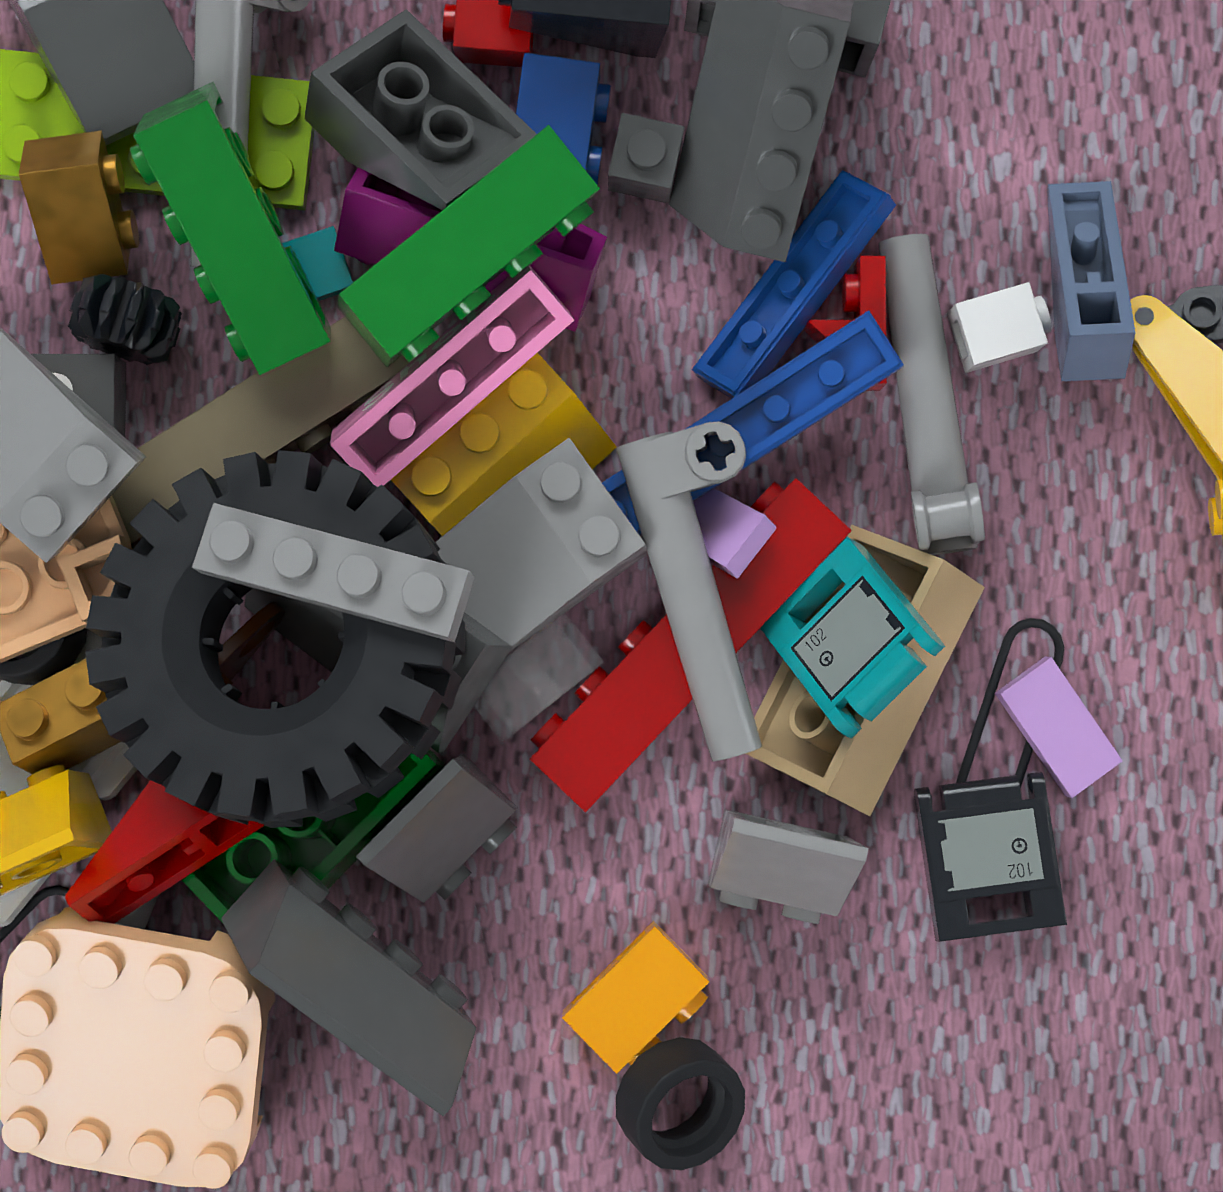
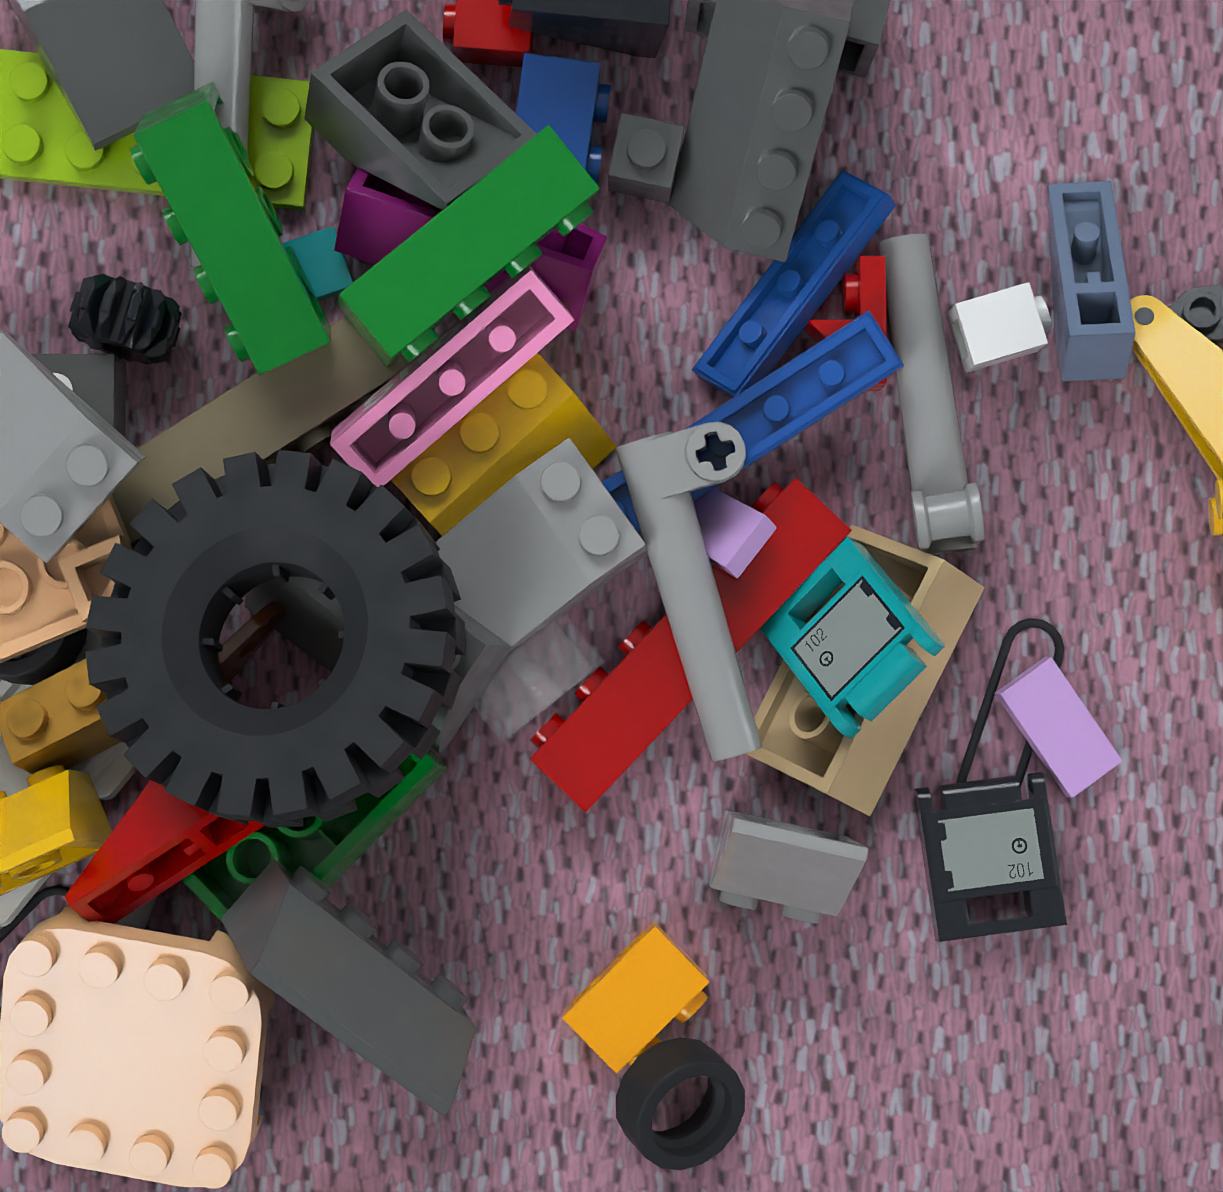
pearl gold brick [19,130,139,285] -> none
light grey plate [192,503,475,643] -> none
dark grey slope [356,754,518,903] -> none

